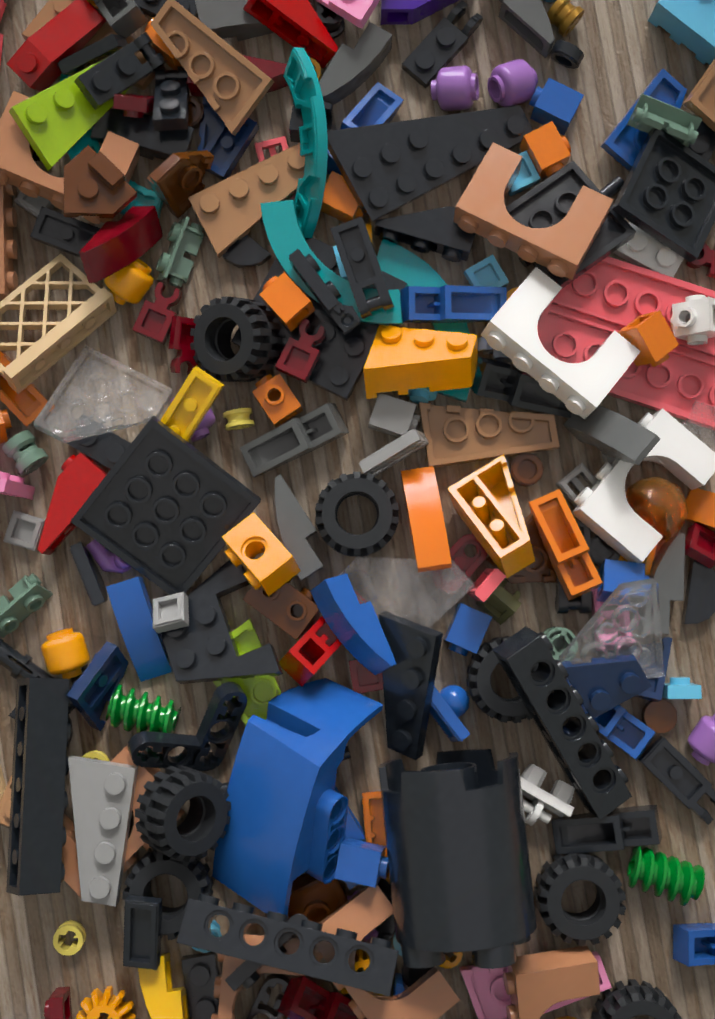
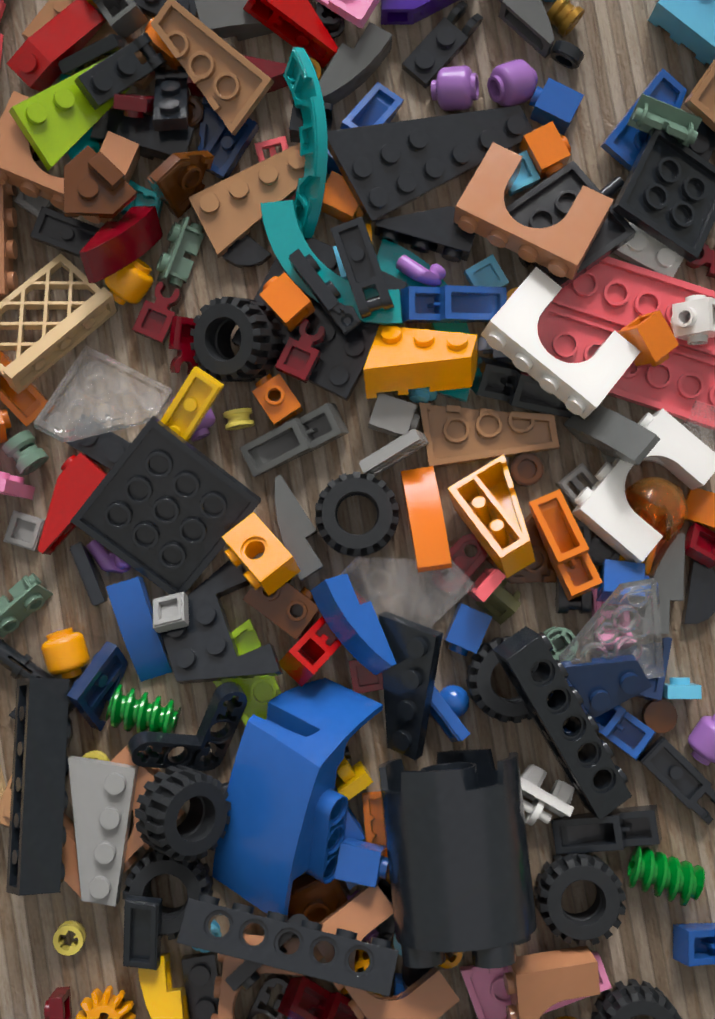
none -> yellow tile [335,757,373,801]
none -> medium lavender arm [396,255,446,287]

